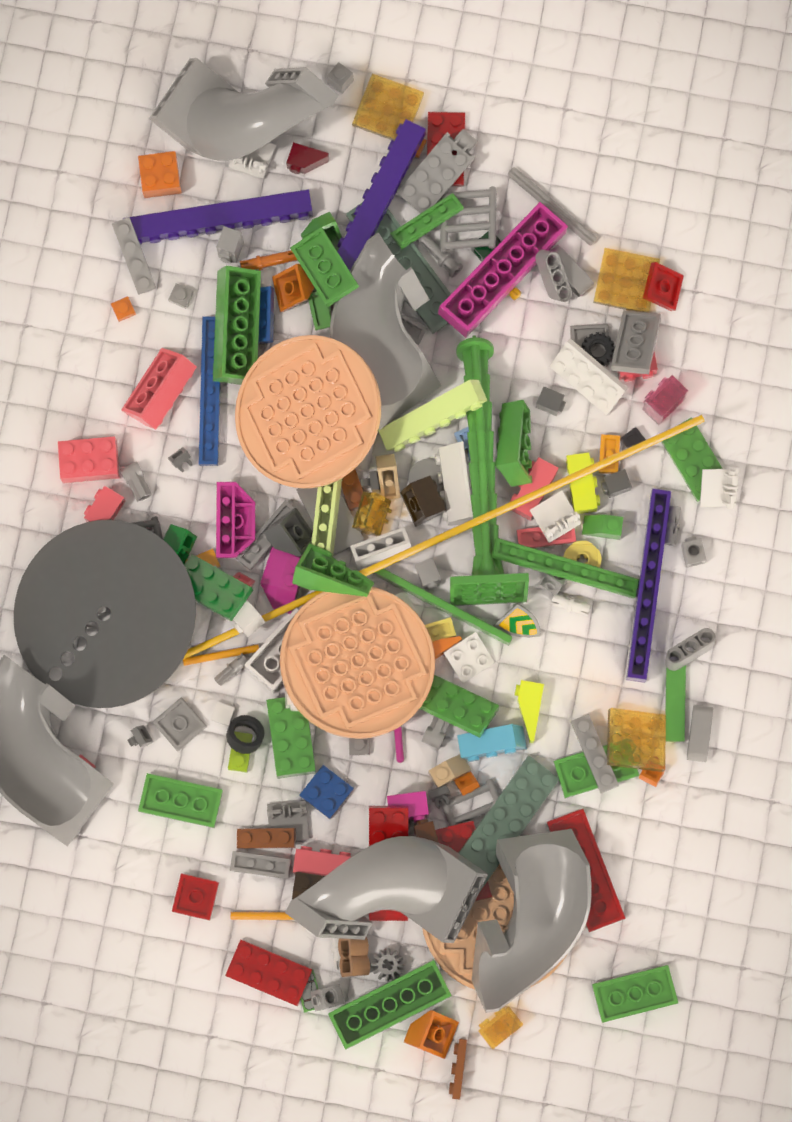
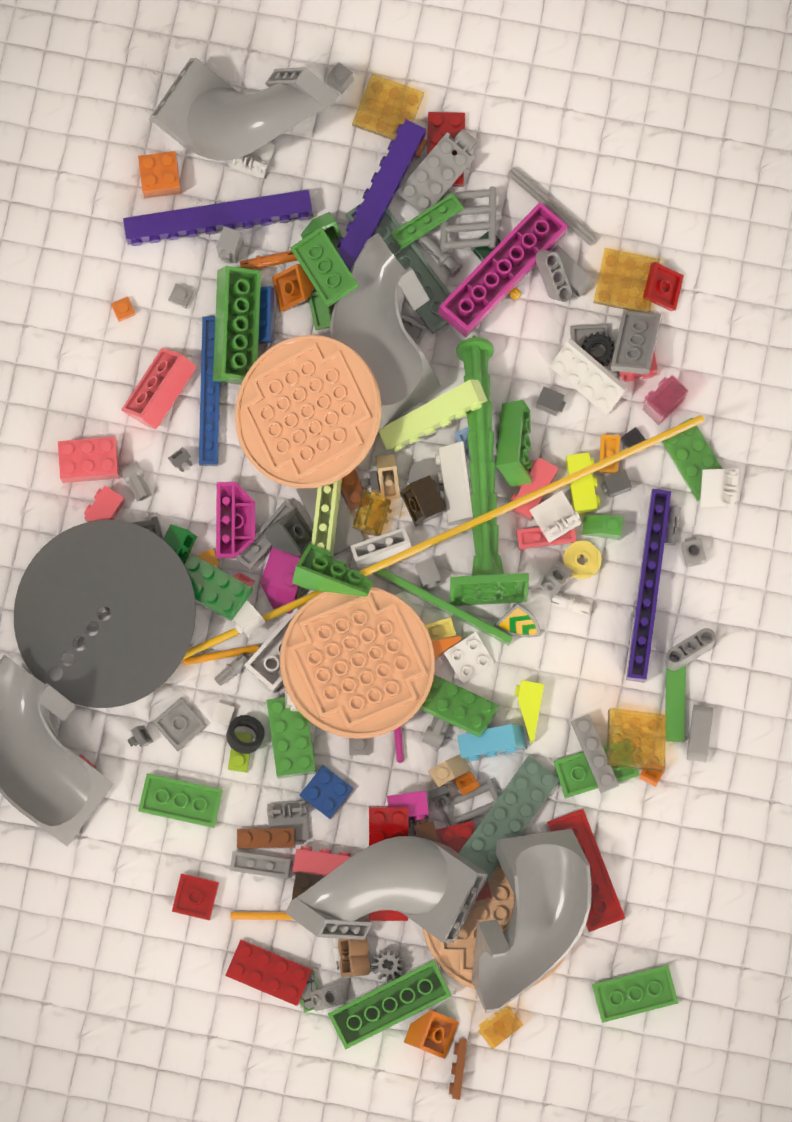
light grey plate [112,217,156,295] -> none
dark red slope [286,142,329,174] -> none
bright green tile [491,538,639,599] -> none

